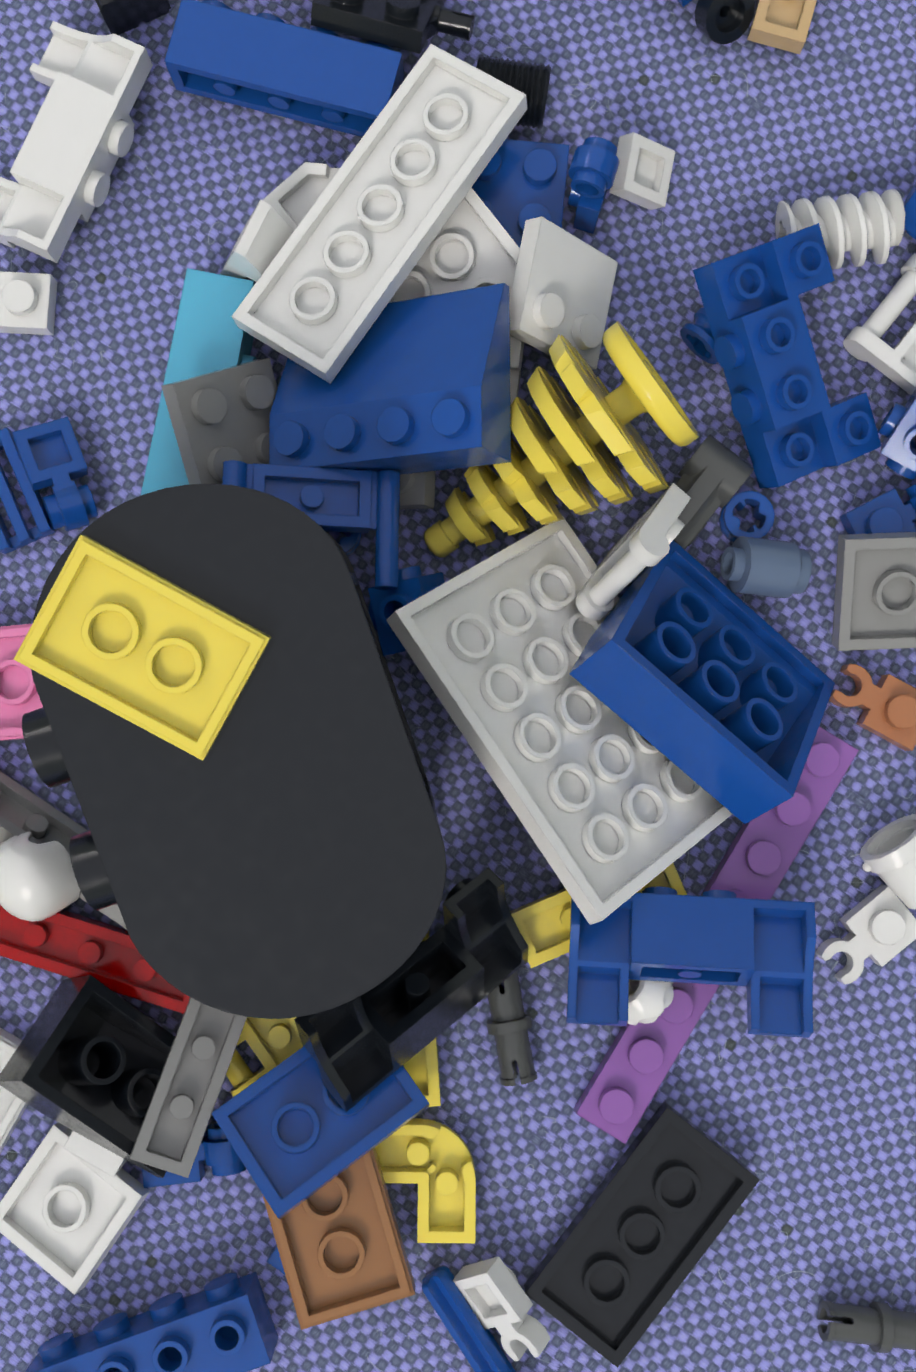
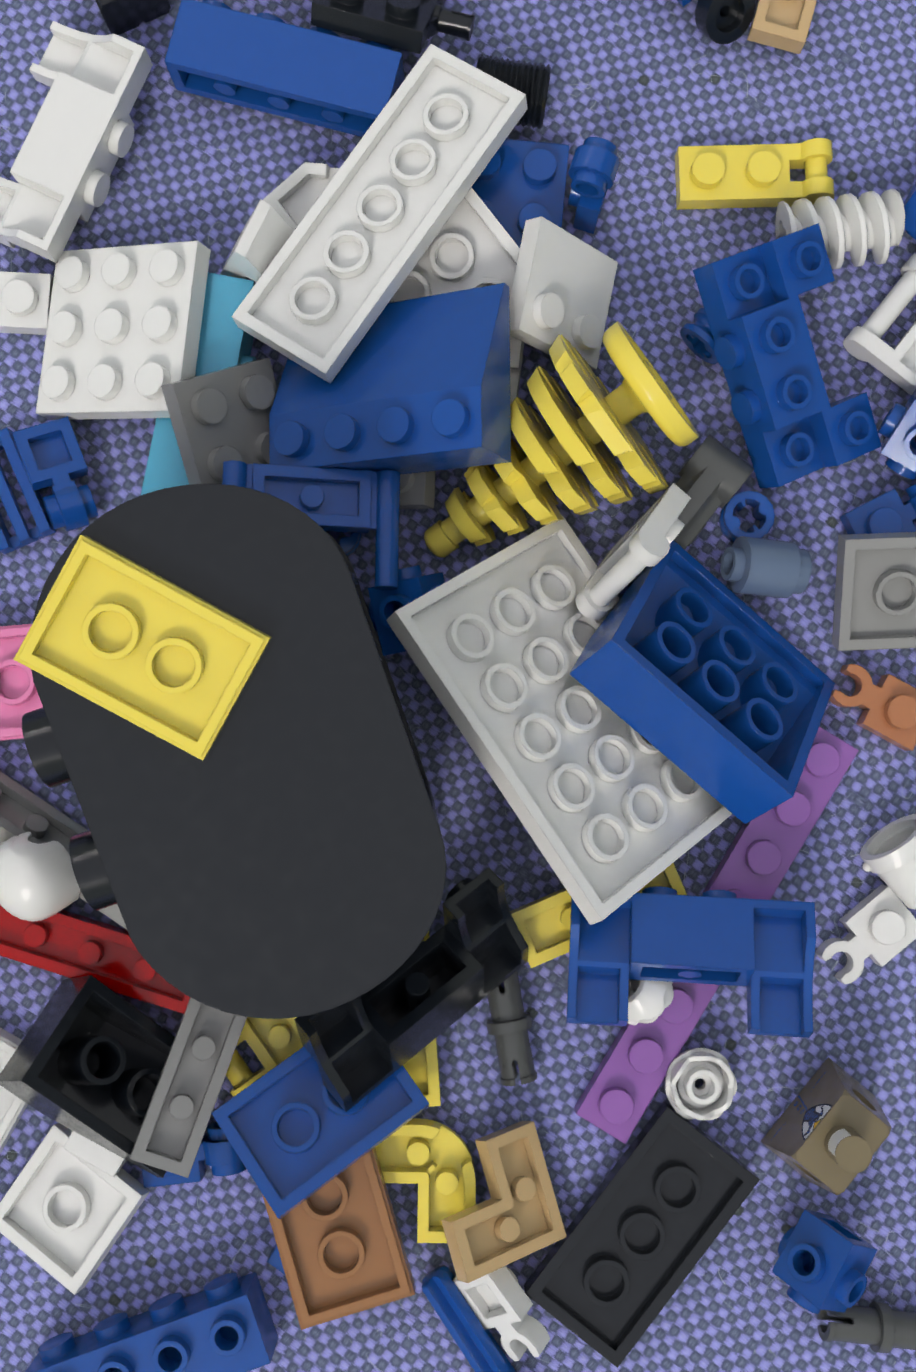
white plate [609,132,675,210] -> none
none -> white plate [36,240,211,420]
none -> tan plate [441,1121,567,1283]
none -> white plate [665,1048,737,1120]
none -> light yellow plate [675,138,834,210]
none -> dark tan torso [761,1057,892,1195]
none -> blue brick [772,1209,878,1314]

